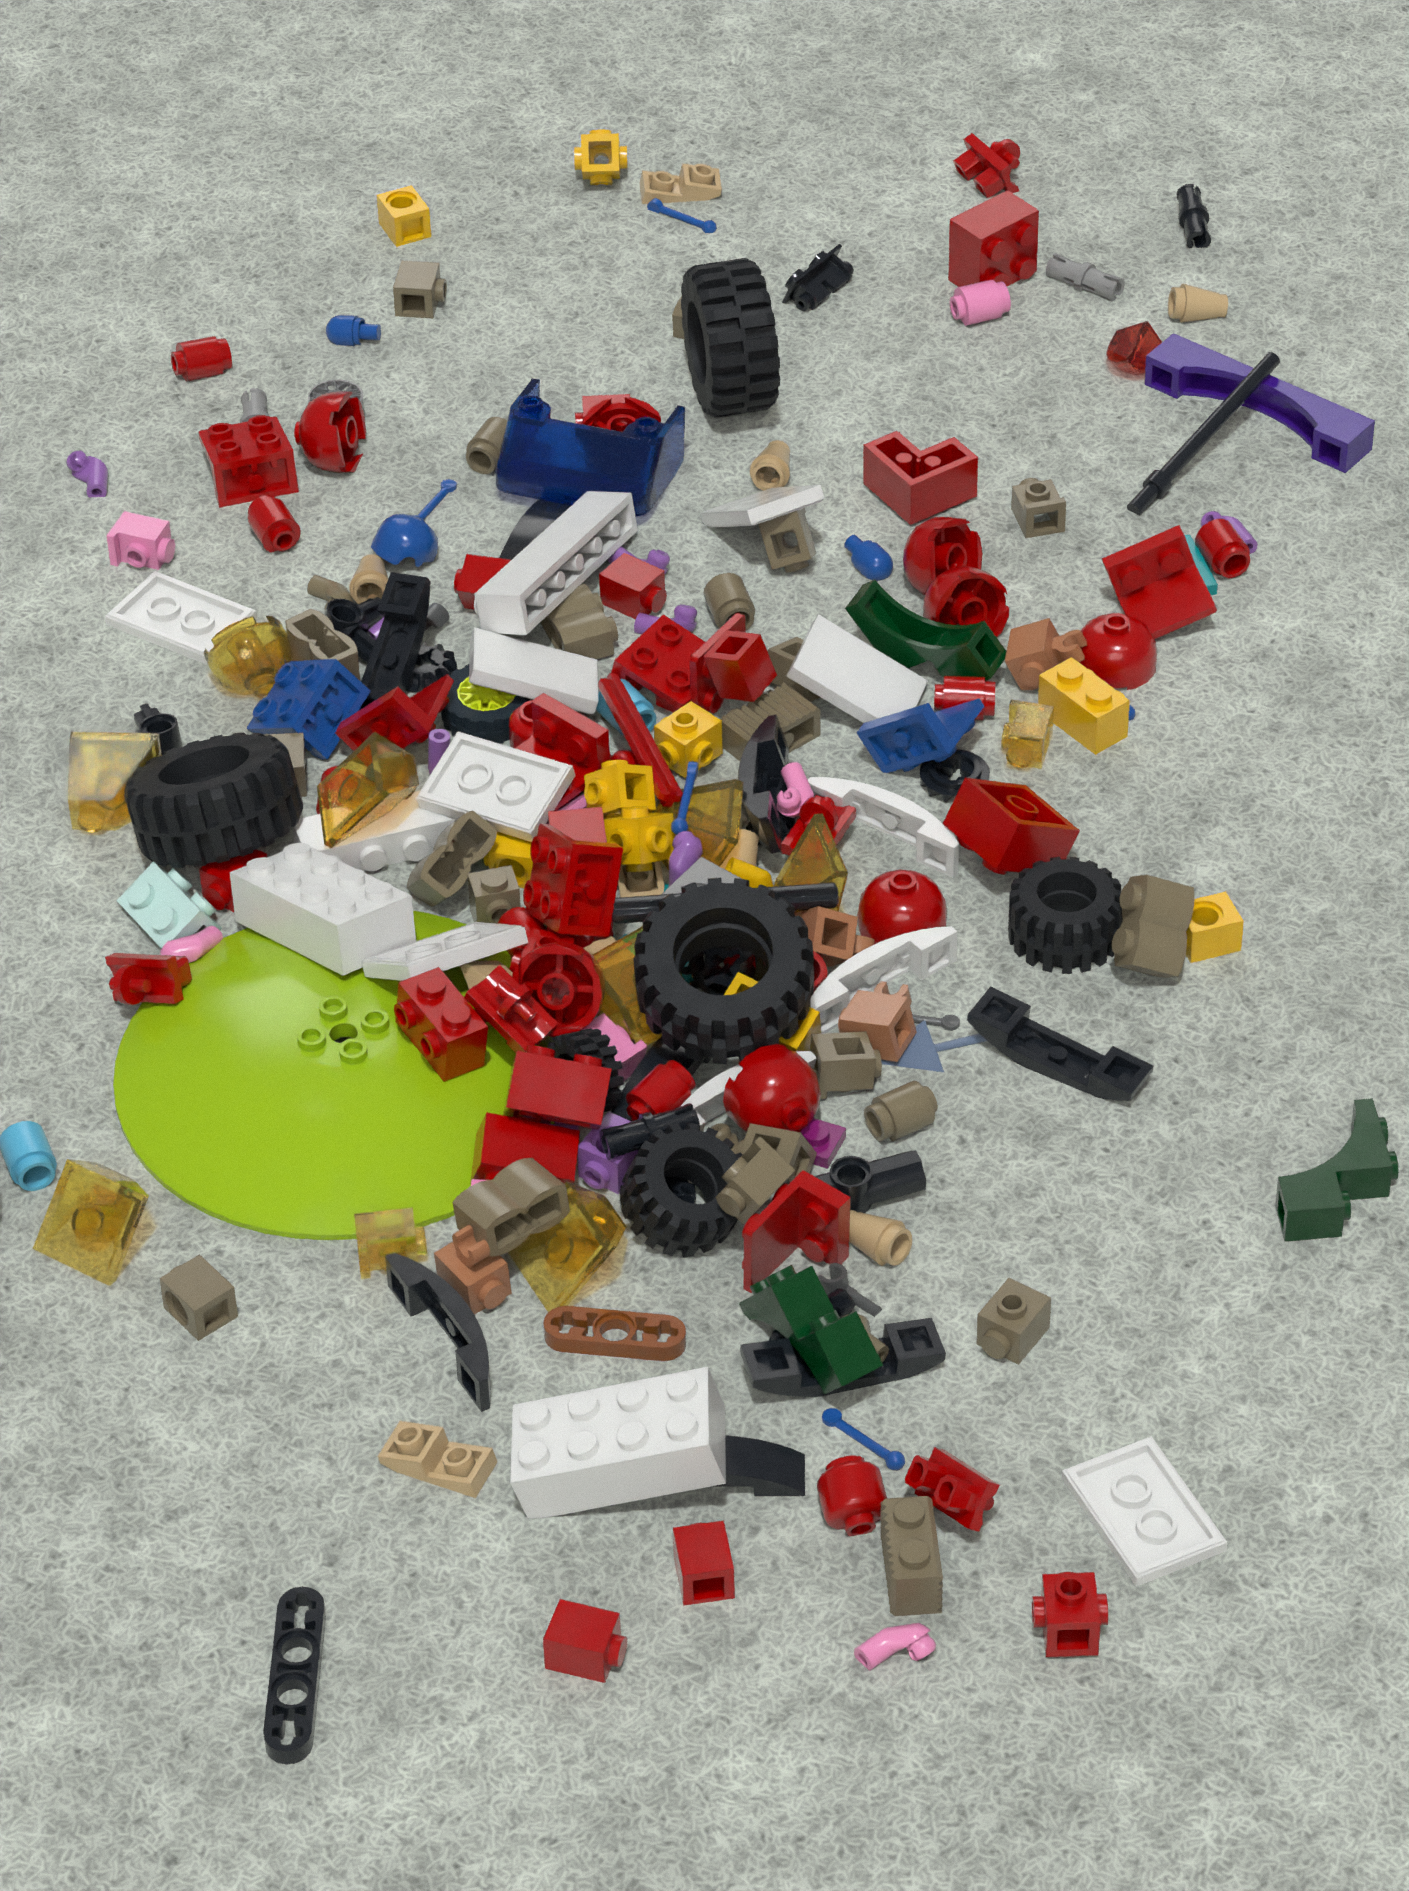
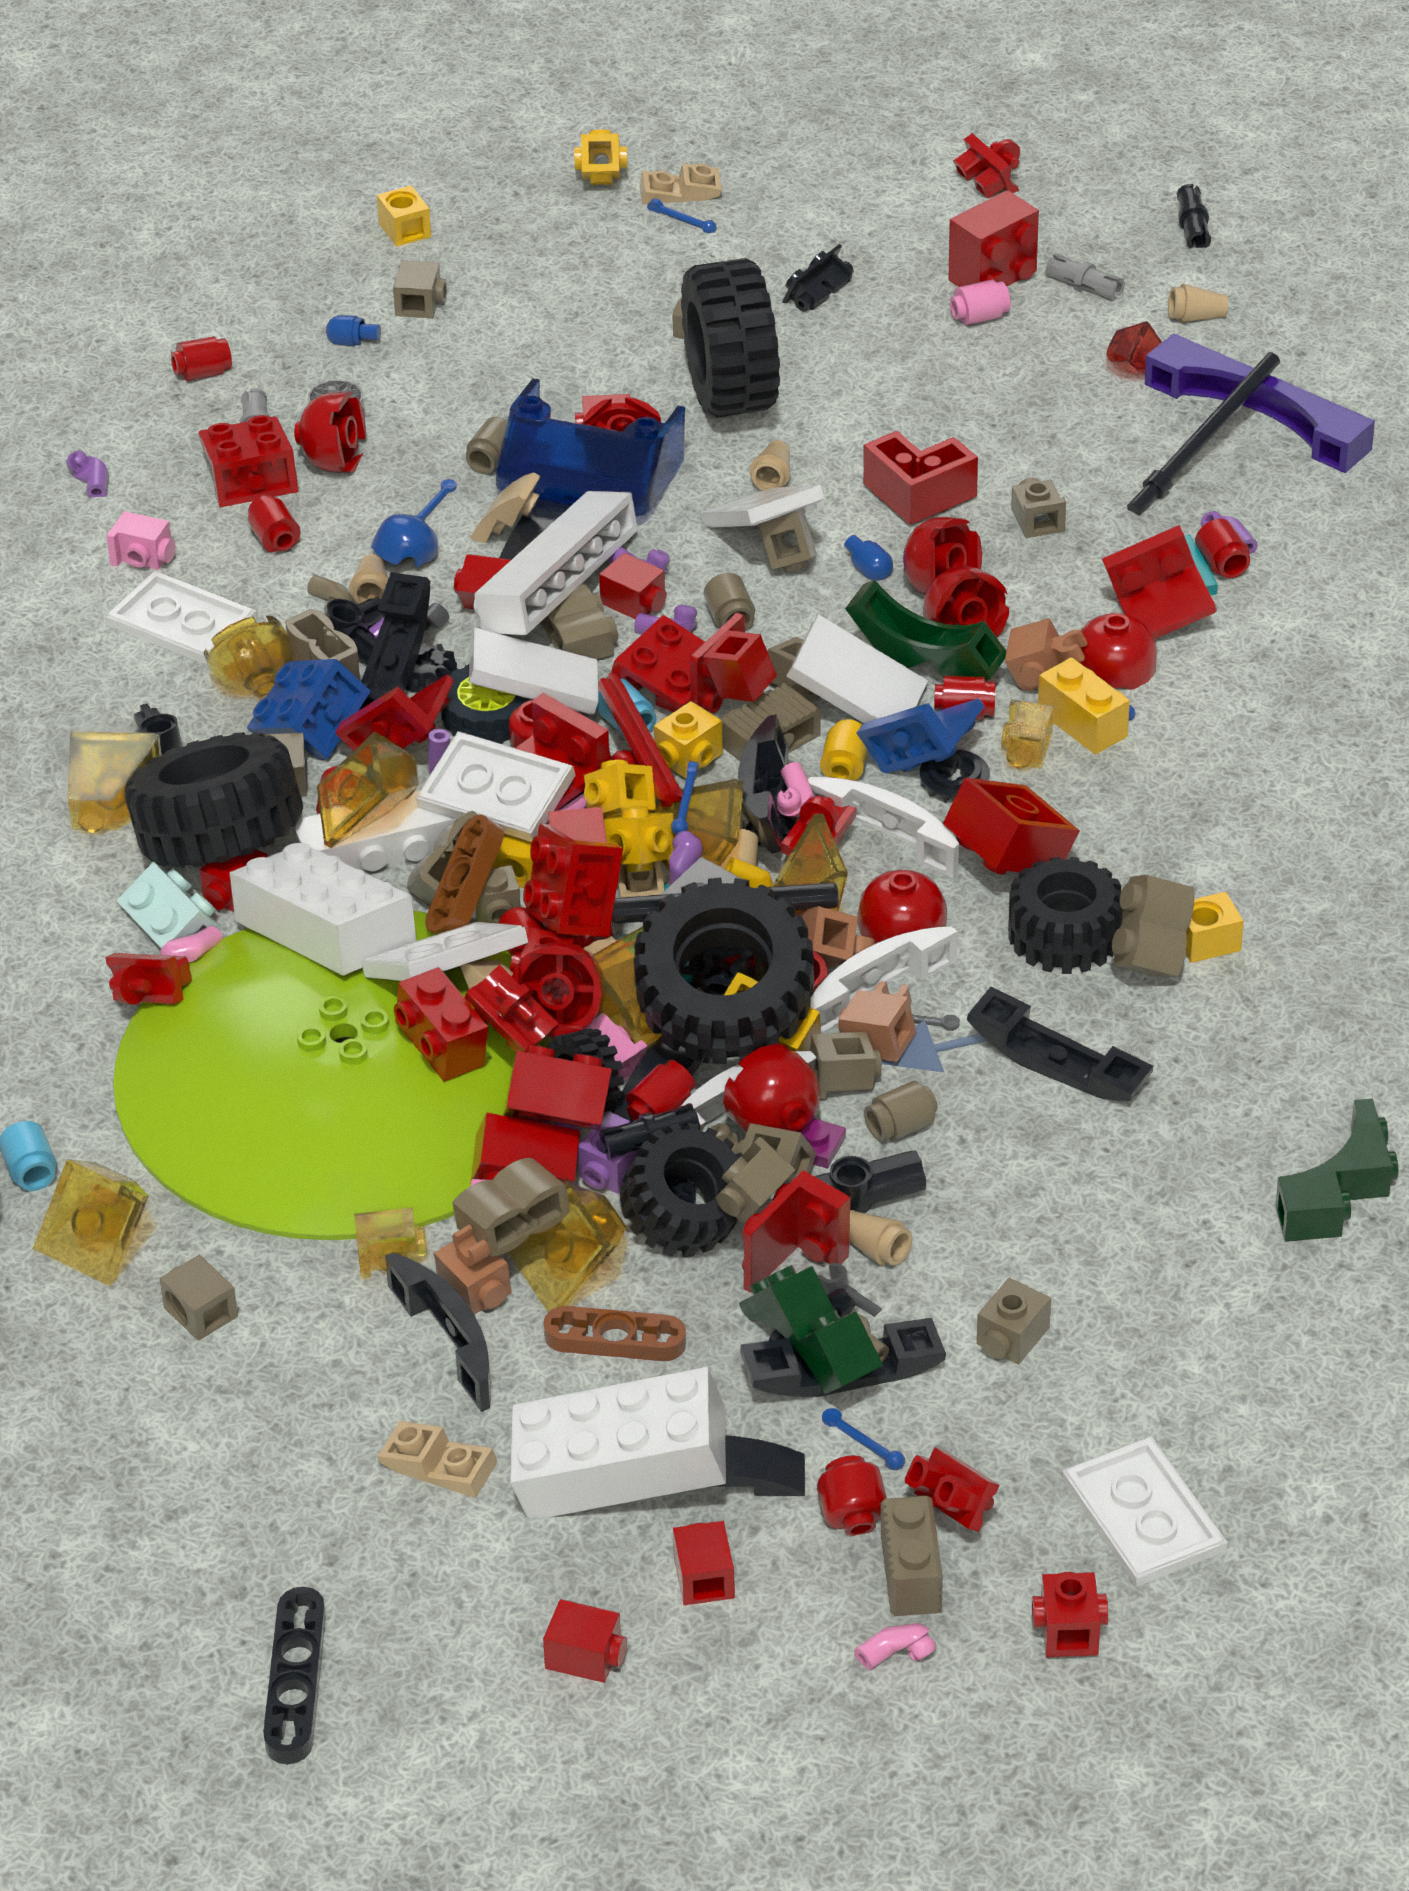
none -> dark orange beam [425,814,504,935]
none -> tan slope [470,472,541,543]
none -> yellow brick [820,719,868,781]

